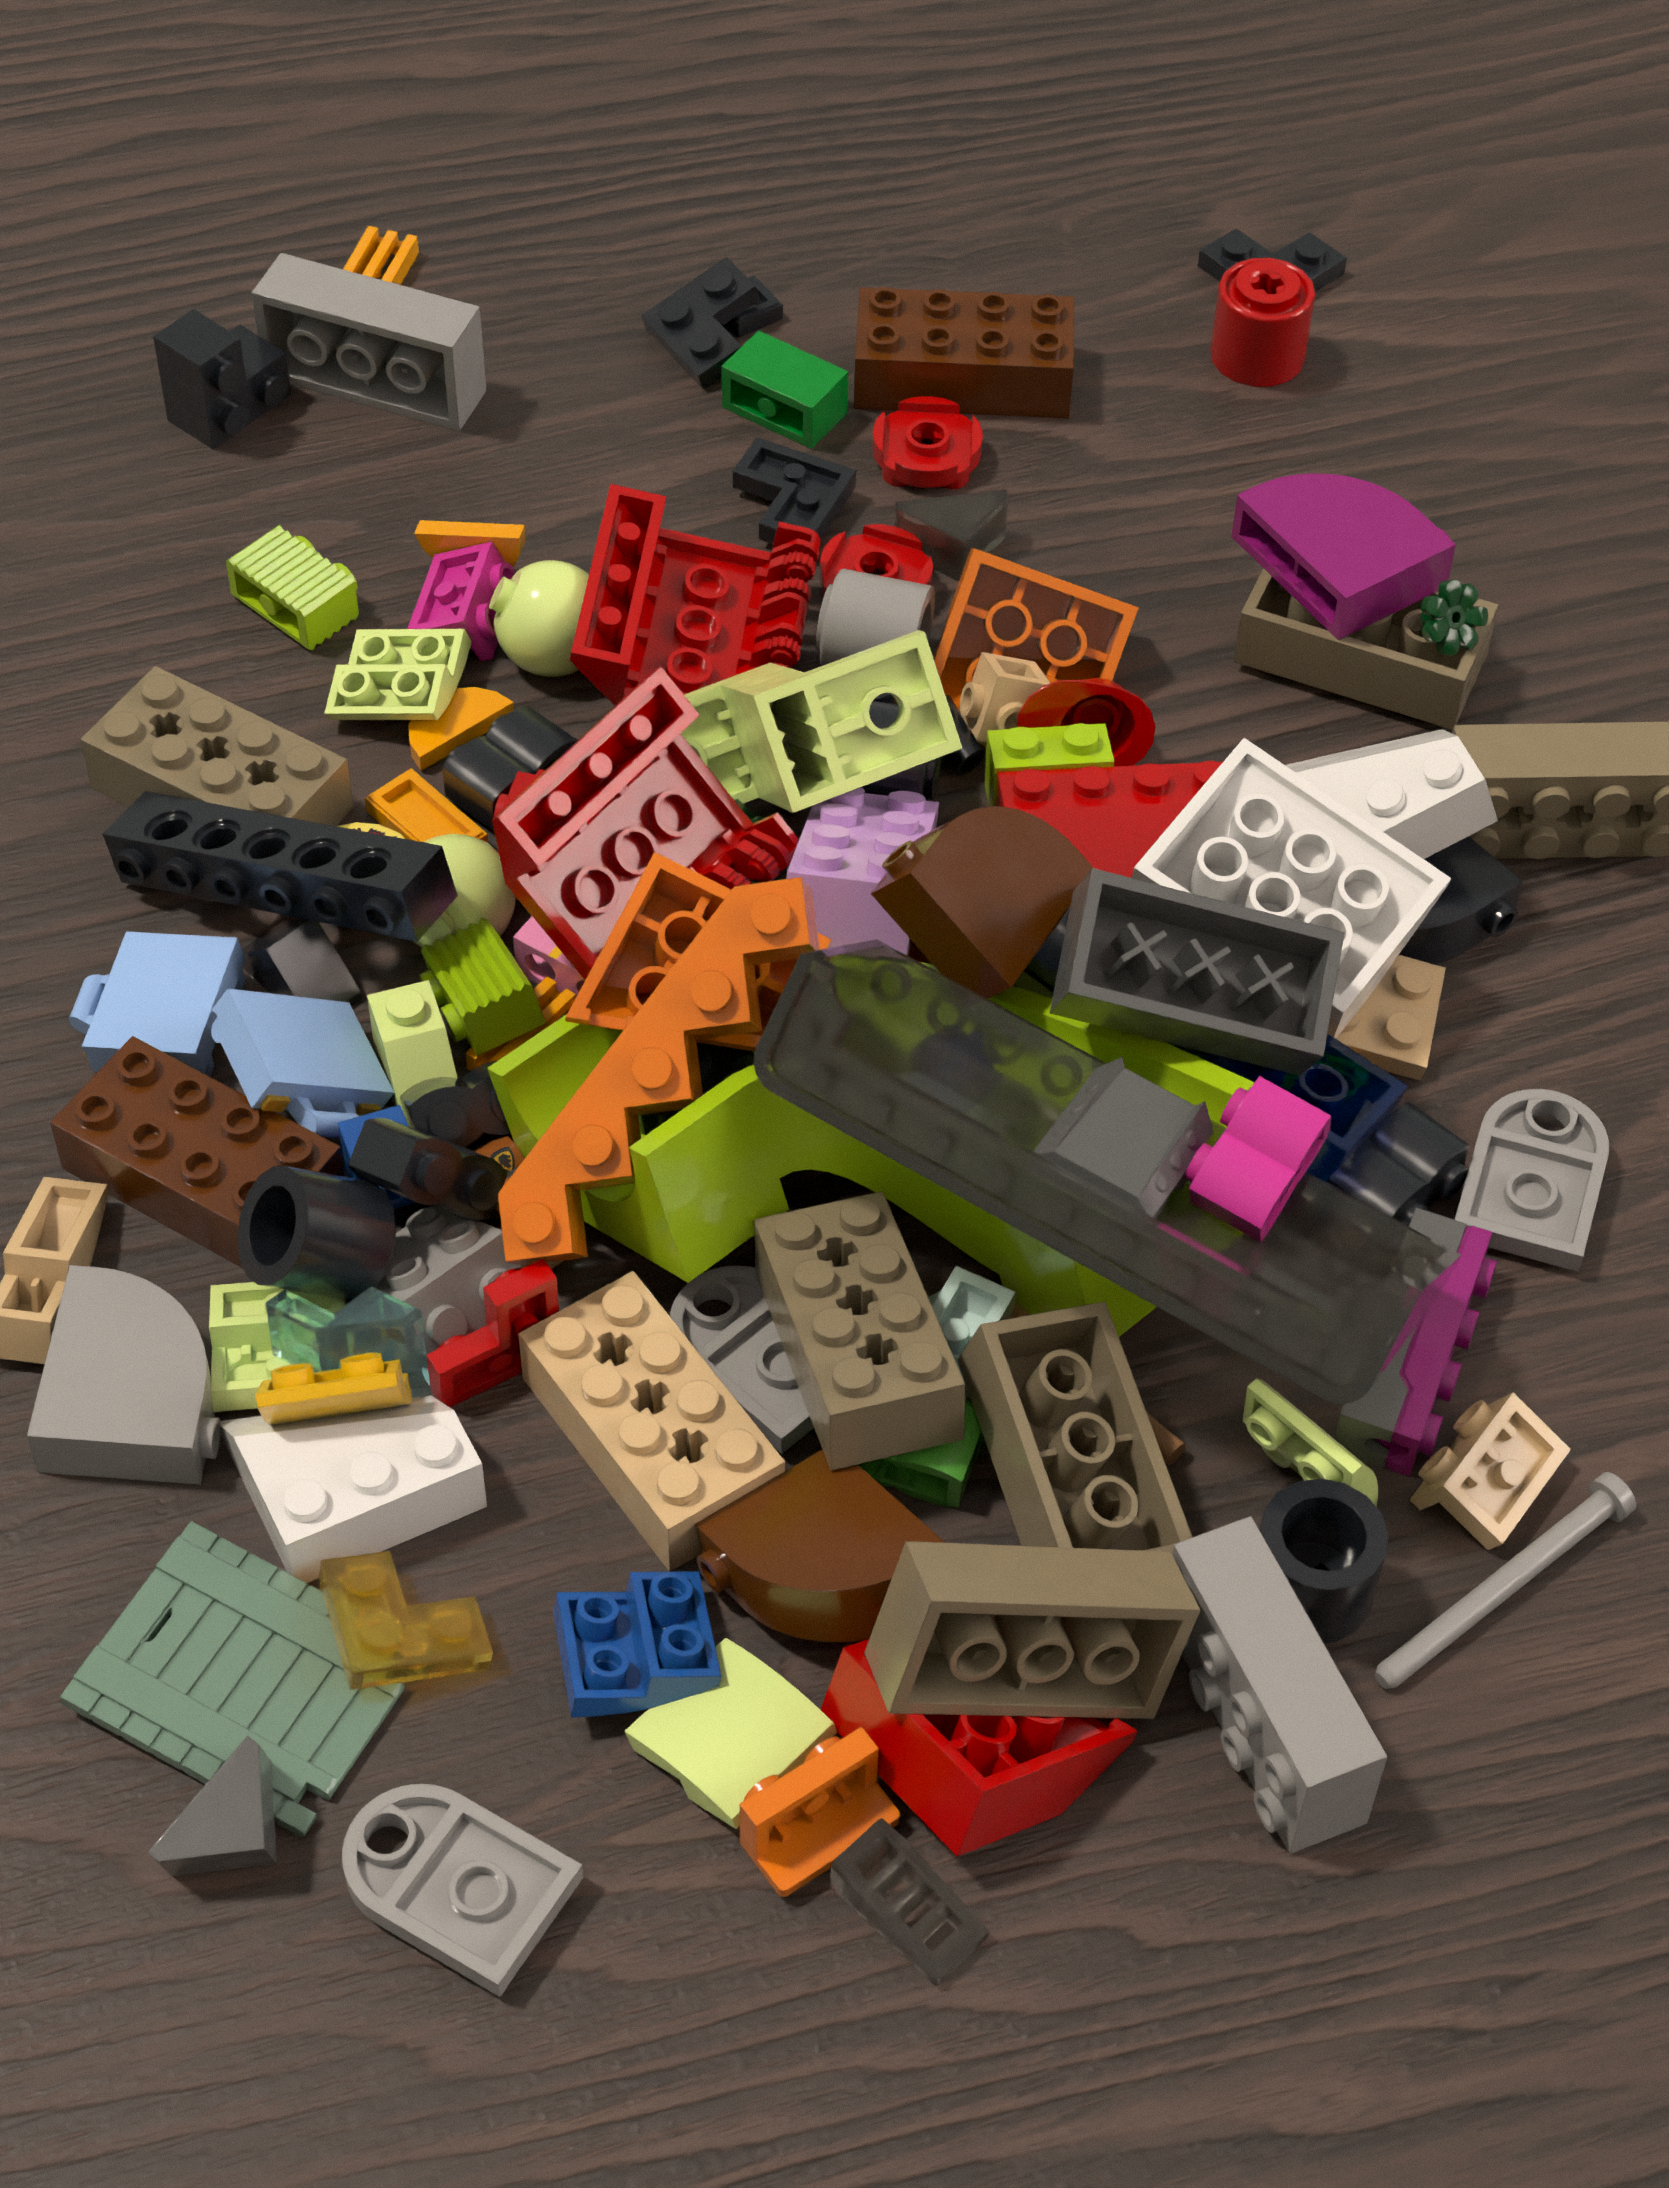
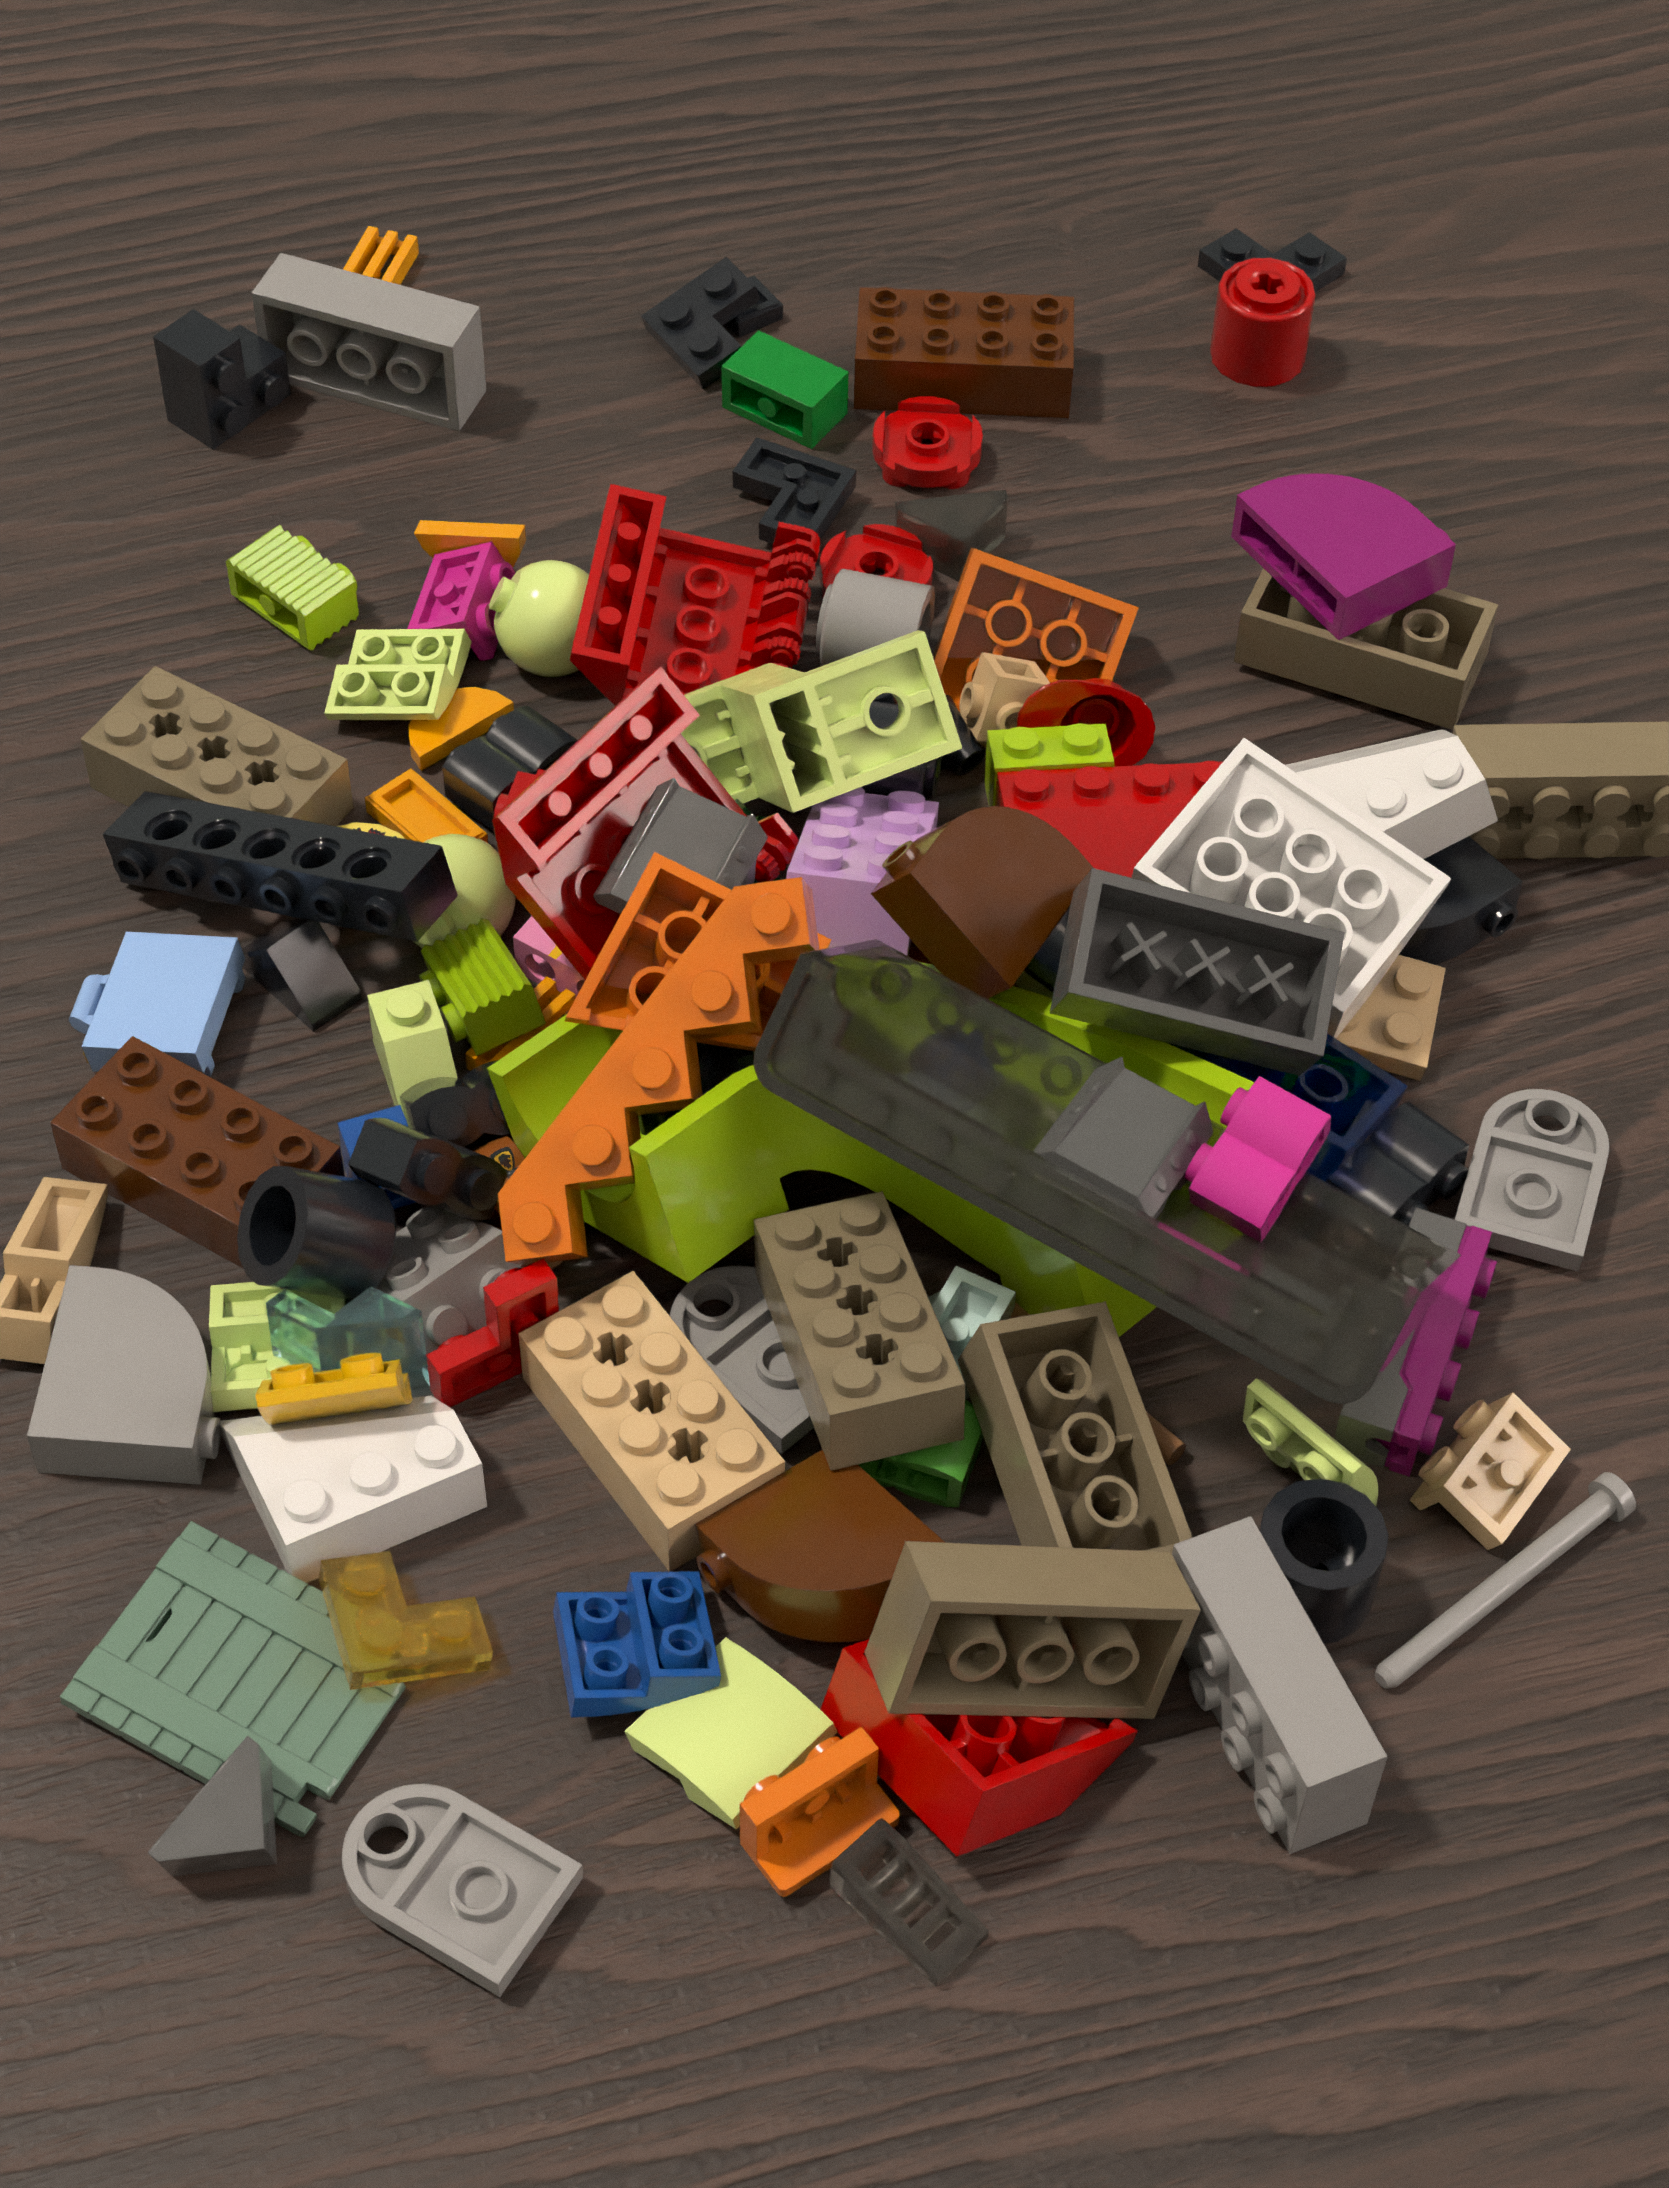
light blue piece [211,989,394,1139] -> none
dark green plant [1420,579,1488,656] -> none
none -> dark grey slope [593,778,768,914]

